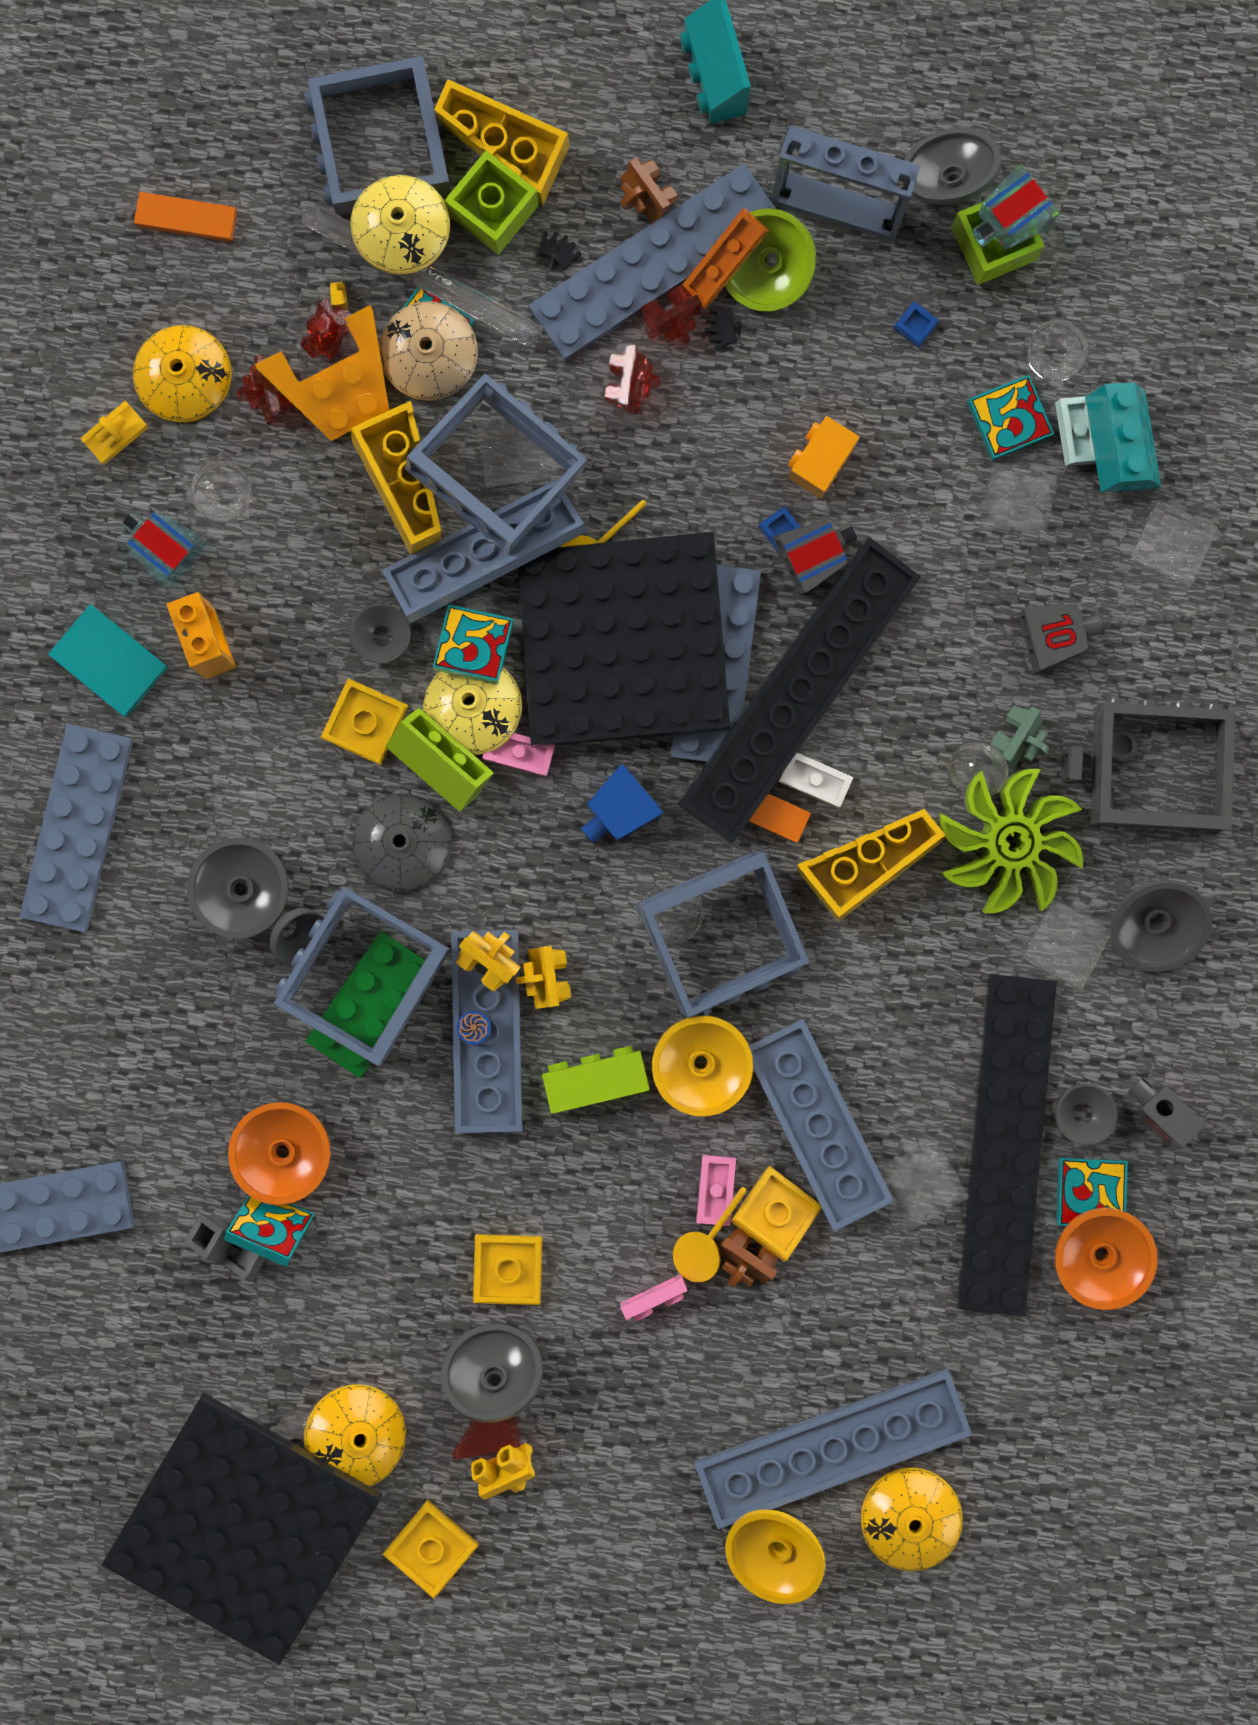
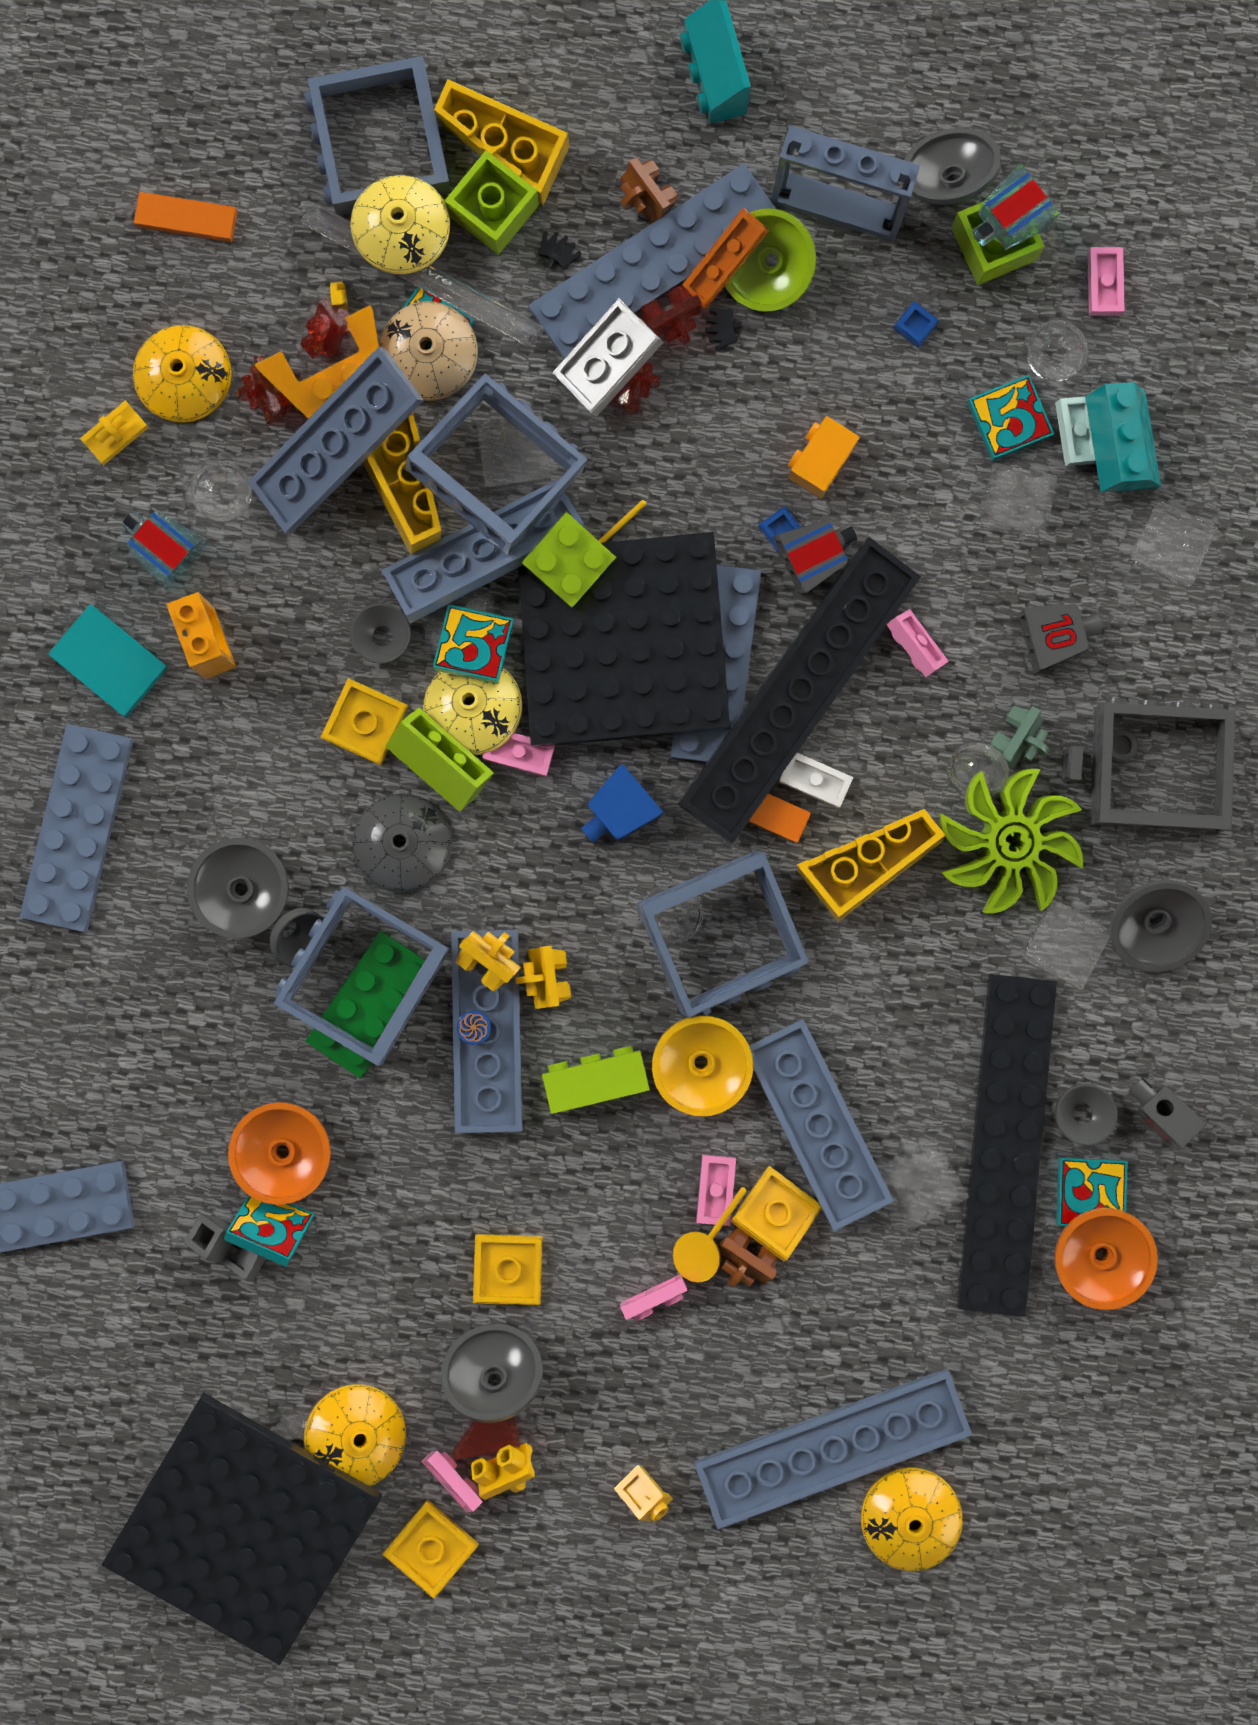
yellow dish [725,1509,826,1604] -> none
none -> sand blue plate [248,347,424,533]
none -> bright pink plate [421,1451,483,1512]
none -> lime plate [521,512,616,608]
none -> tile [552,298,664,417]
none -> yellow bracket [614,1465,673,1522]
none -> bright pink plate [886,609,949,677]
none -> bright pink plate [1088,247,1124,316]

